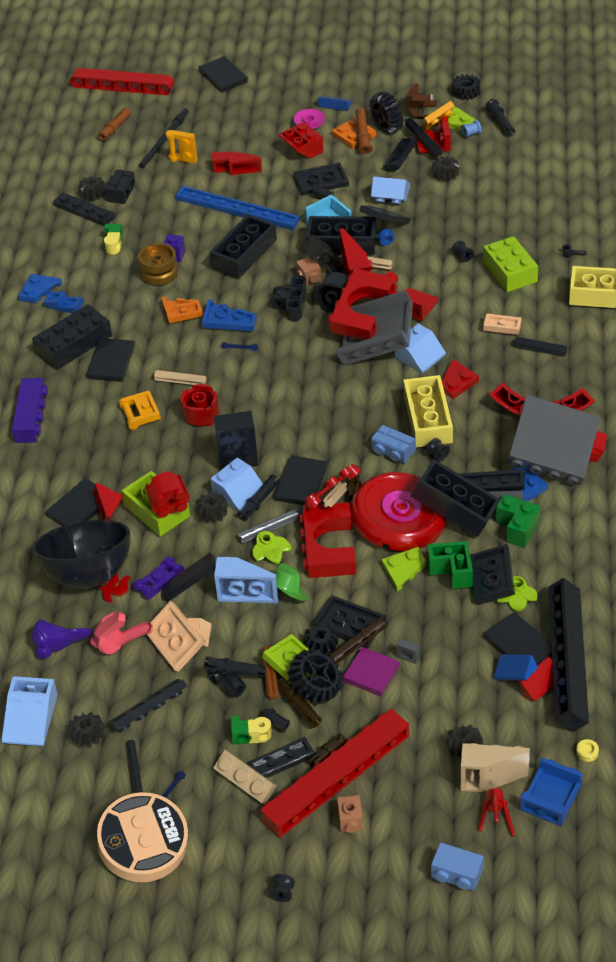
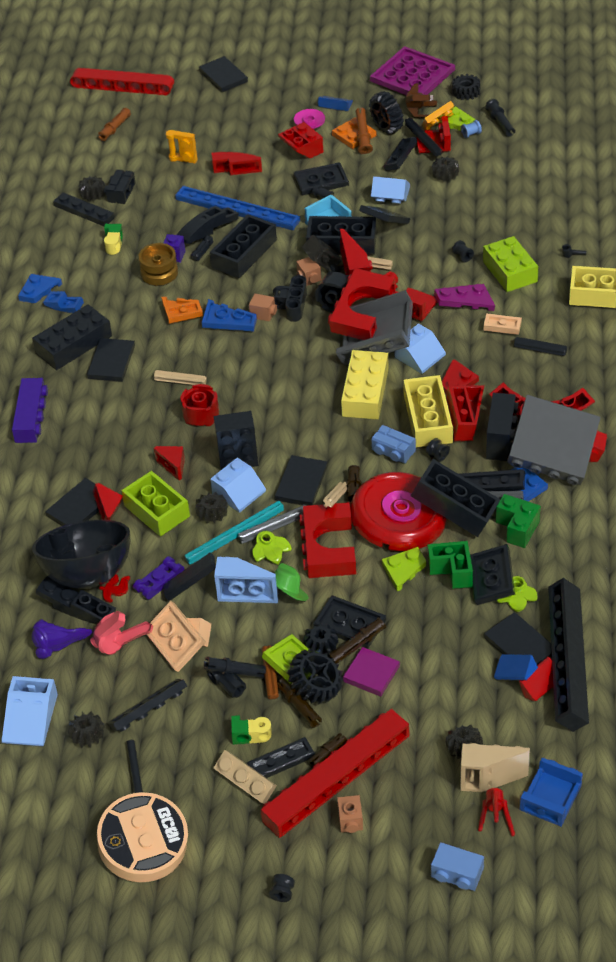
light orange plate [119,390,161,430] -> none
black bar [139,108,189,169] -> none
red brick [145,472,190,518] -> none
clear blue hinge [162,771,185,798] -> none
clear blue hinge [221,342,258,351] -> none
black pin [237,474,280,521] -> none
black pin [262,708,290,732] -> none
red plant [304,464,362,510] -> none
blue tile [377,229,395,246] -> none
dark grey plate [397,639,419,664] -> none
light yellow tile [576,739,599,762] -> none
none -> black slope [36,576,116,624]
none -> red slope [154,446,185,480]
none -> black slope [177,206,239,244]
none -> teal axle [185,501,284,565]
none -> black axle [191,235,214,261]
none -> nougat brick [249,294,277,321]
none -> light yellow brick [341,350,389,419]
none -> magenta piece [370,46,455,95]
none -> magenta wing [434,284,495,311]
none -> red wedge [446,385,485,441]
none -> black brick [486,393,519,461]

